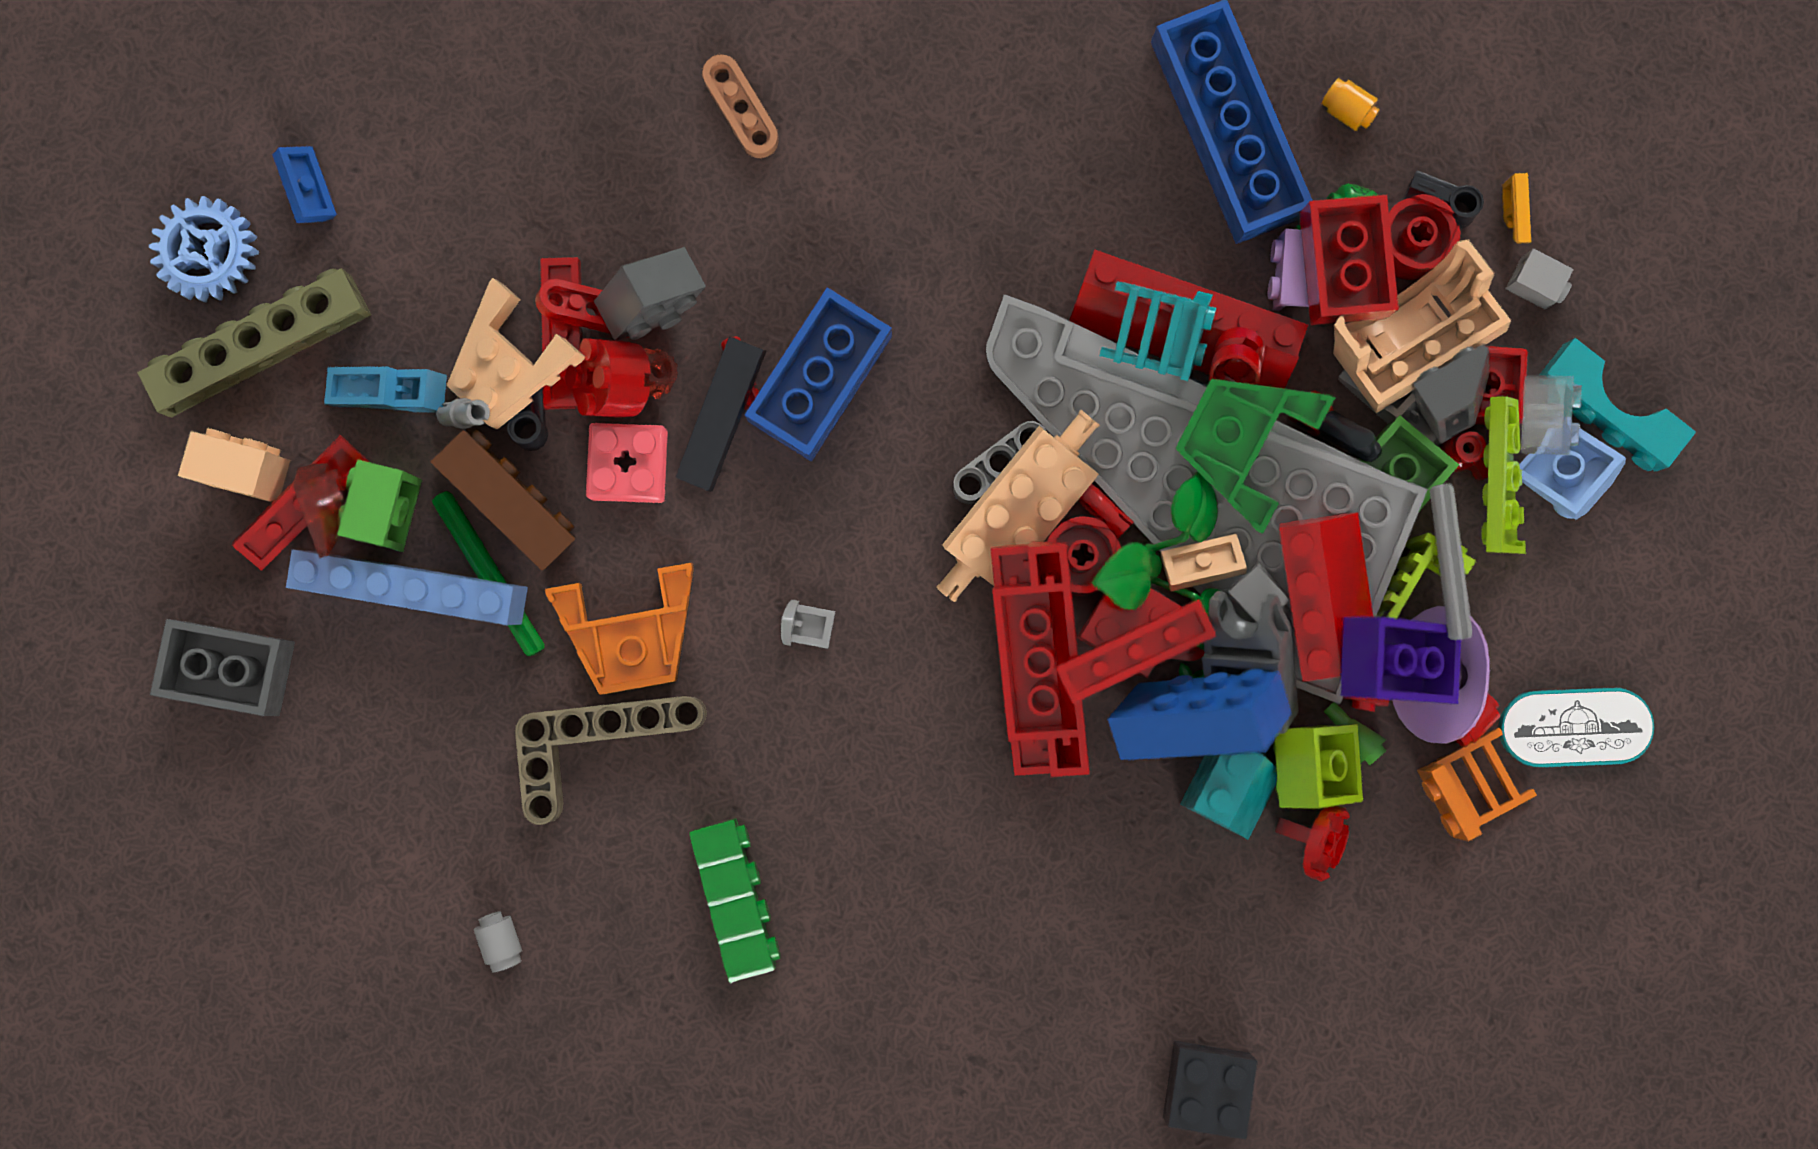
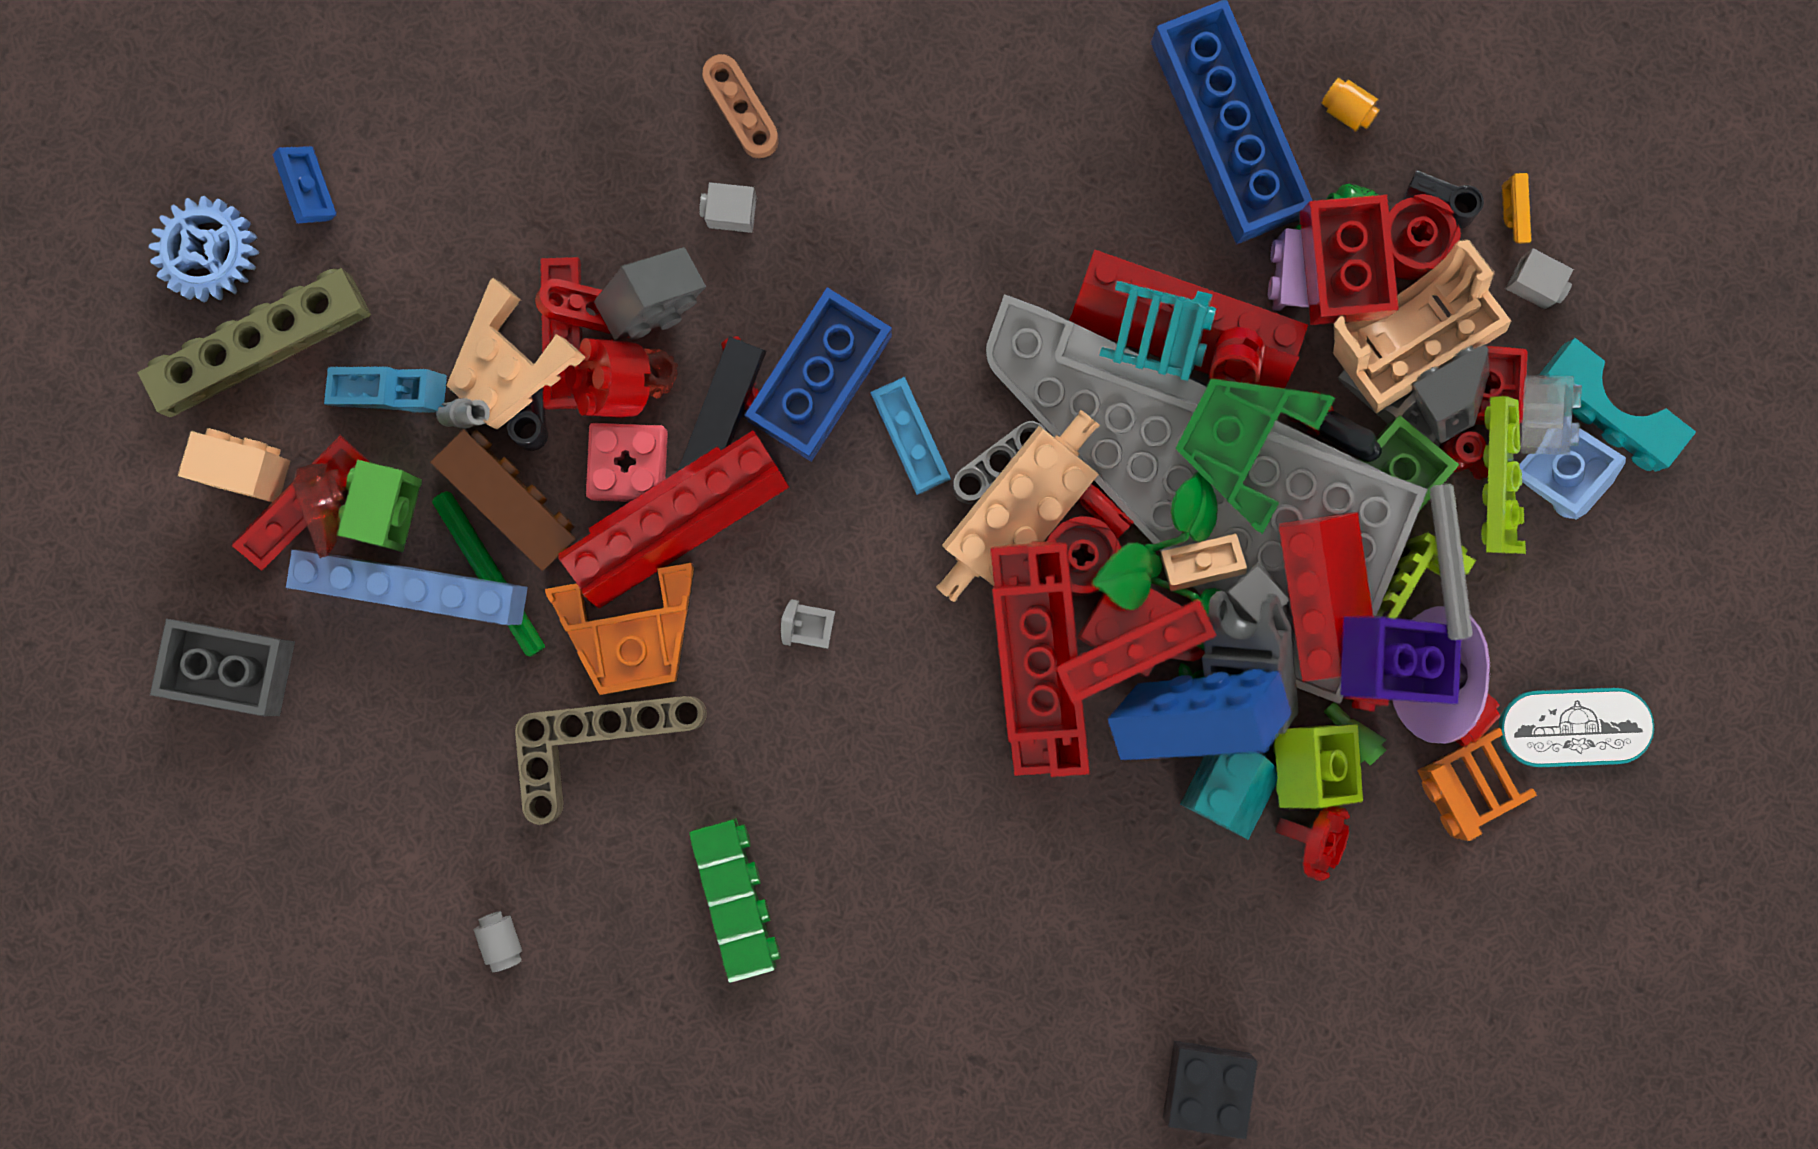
none -> red slope [558,430,789,609]
none -> light grey brick [700,182,757,233]
none -> dark azure tile [870,377,951,495]

